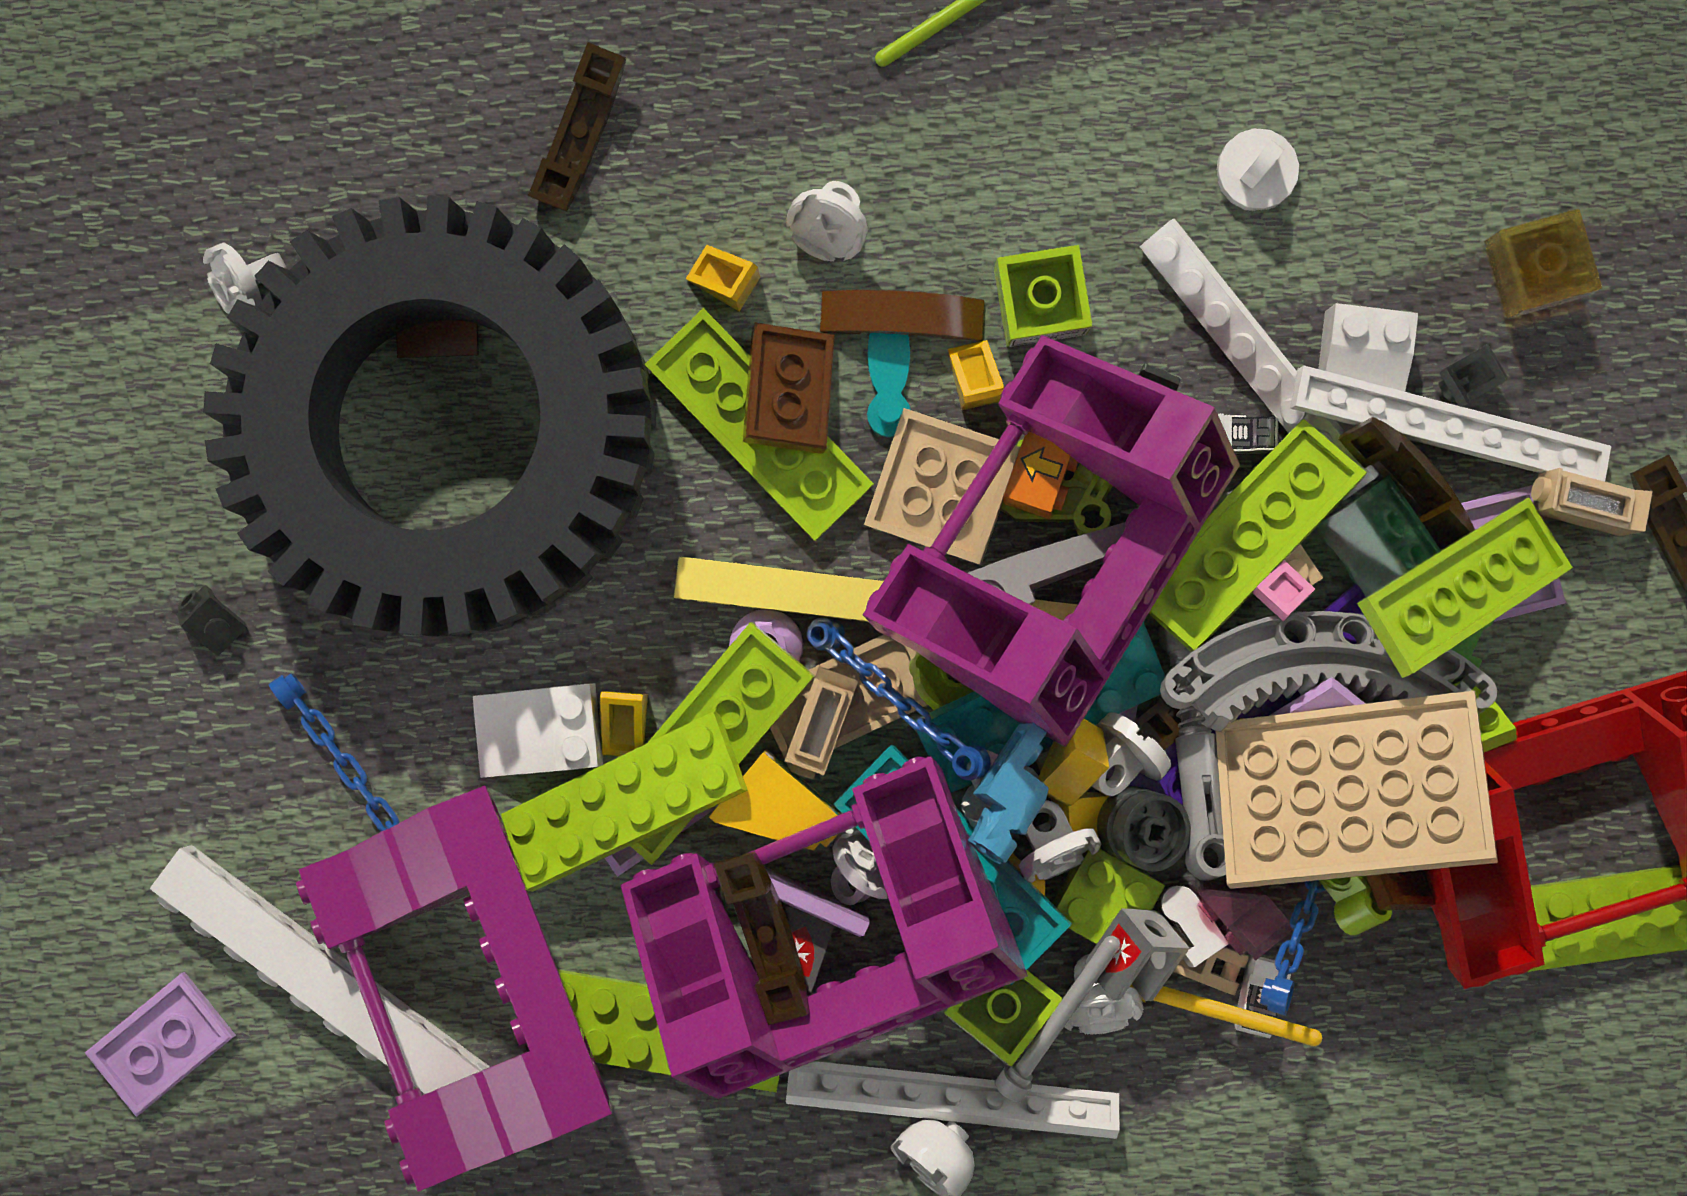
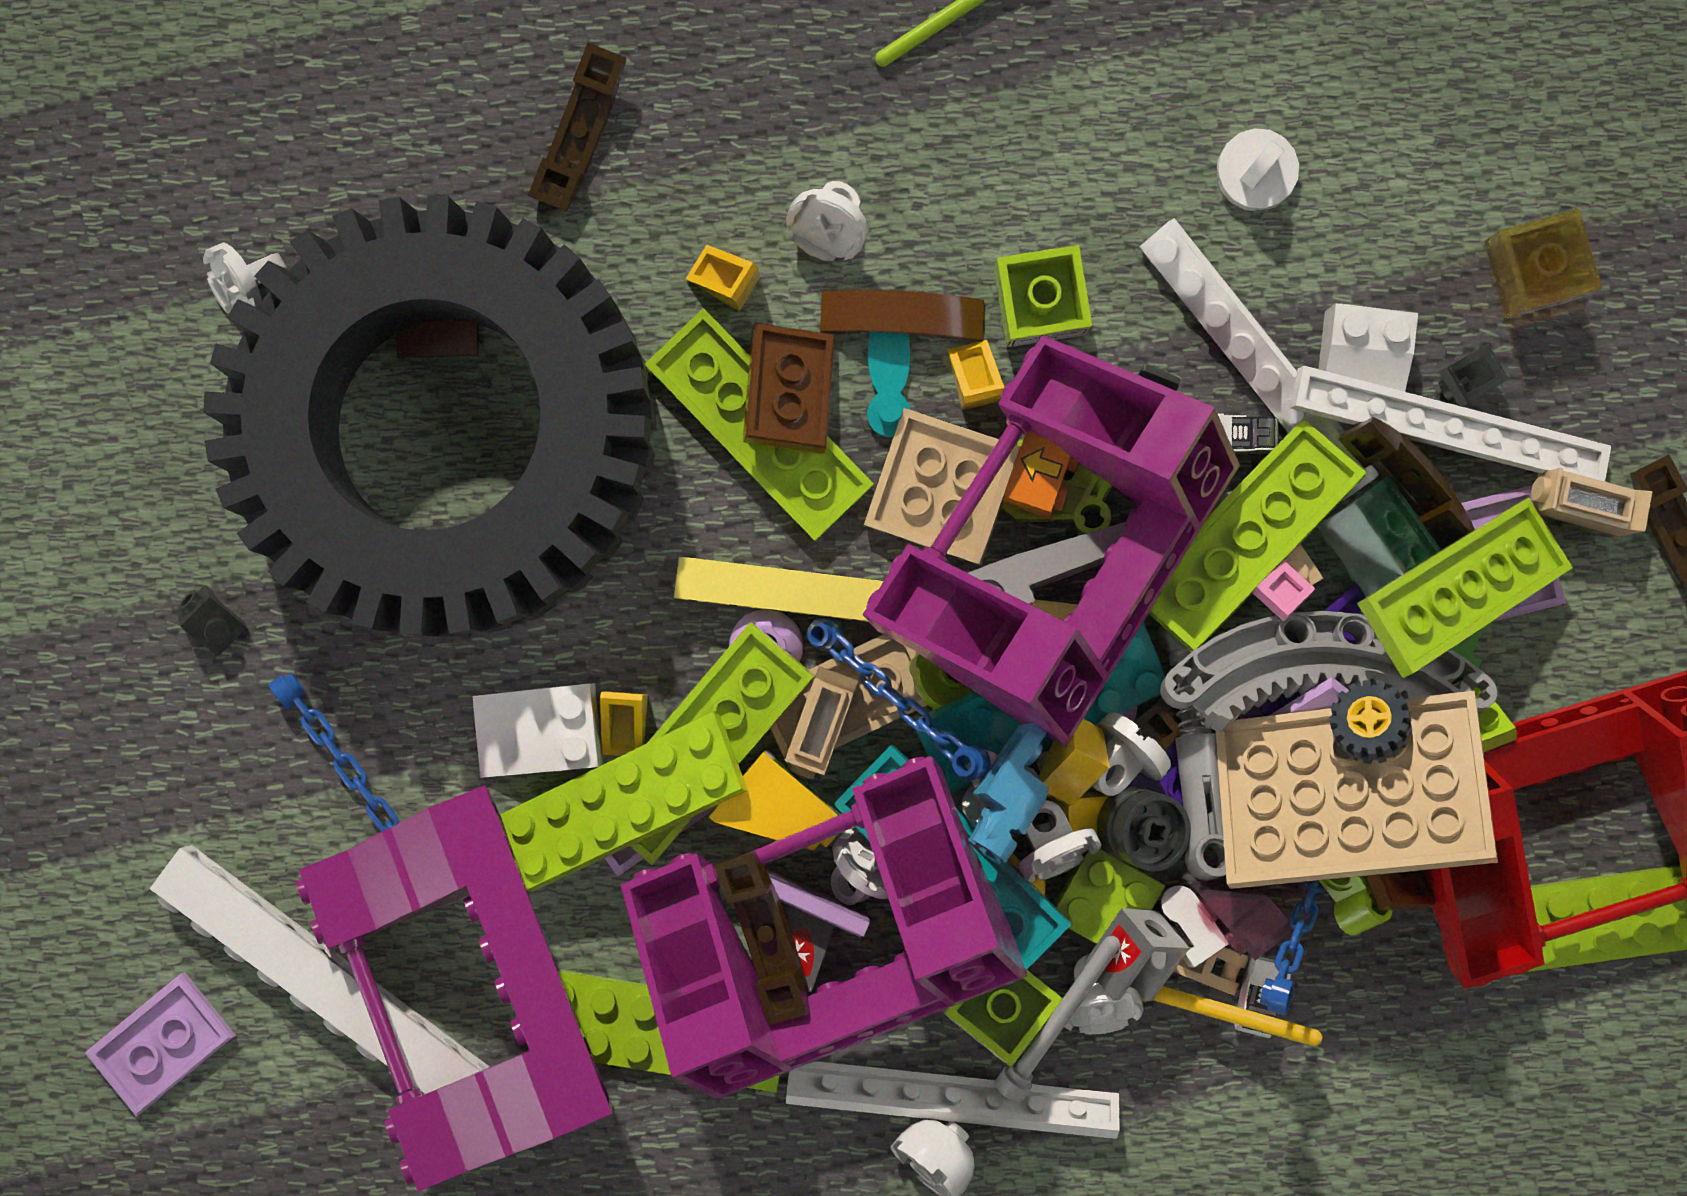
none -> black wheel [1329,680,1412,764]

